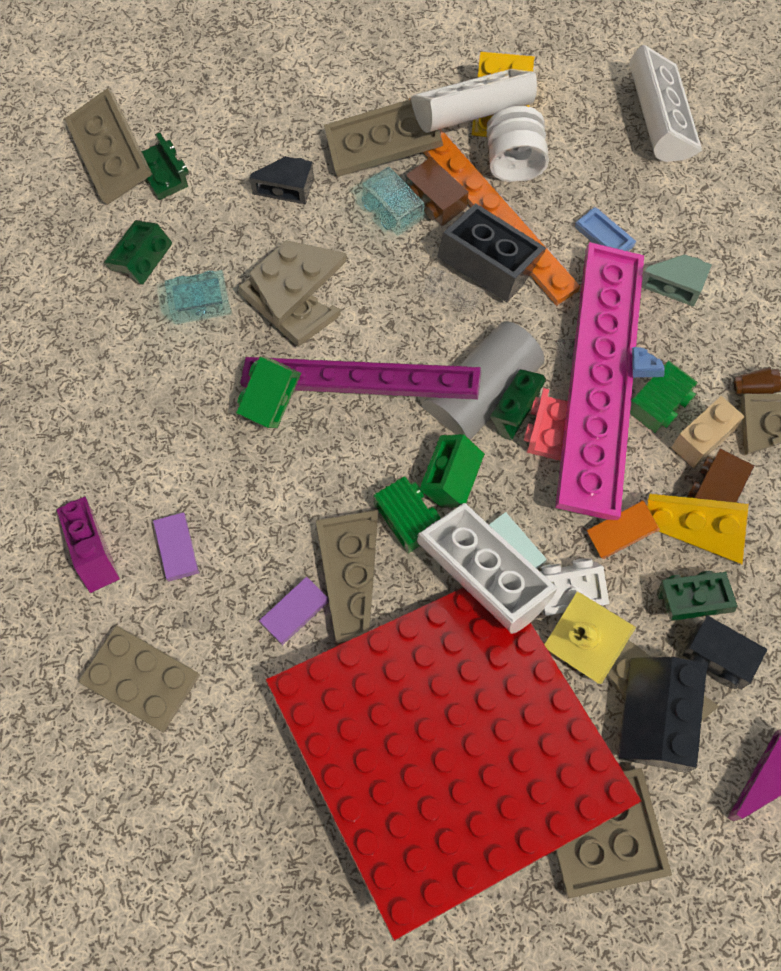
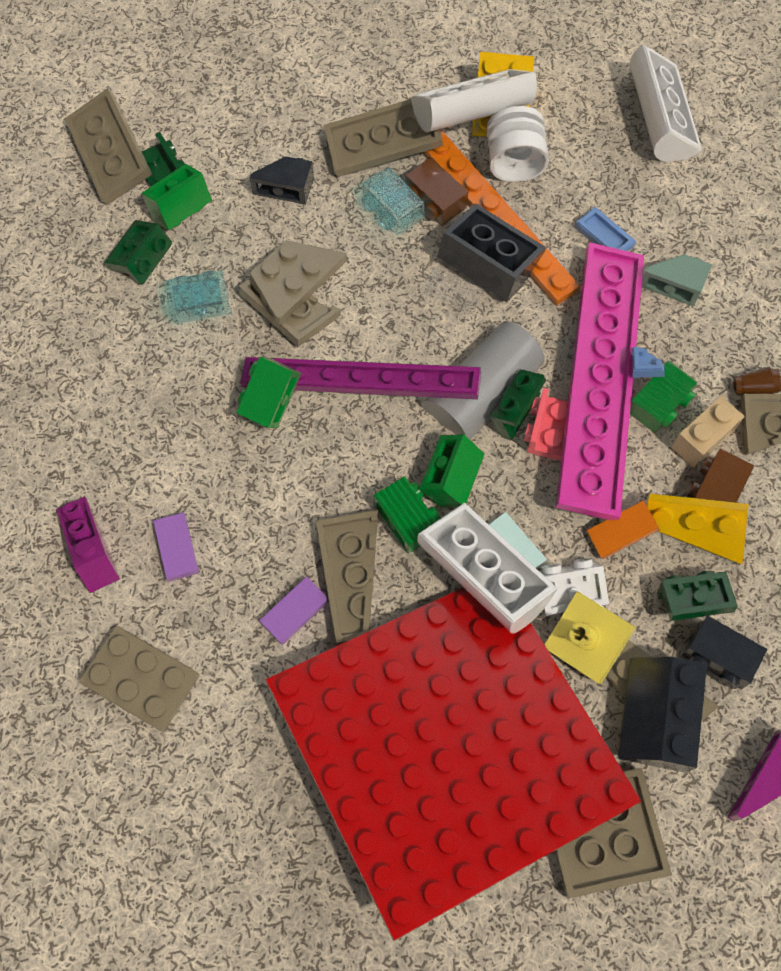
none -> green brick [141,164,212,230]

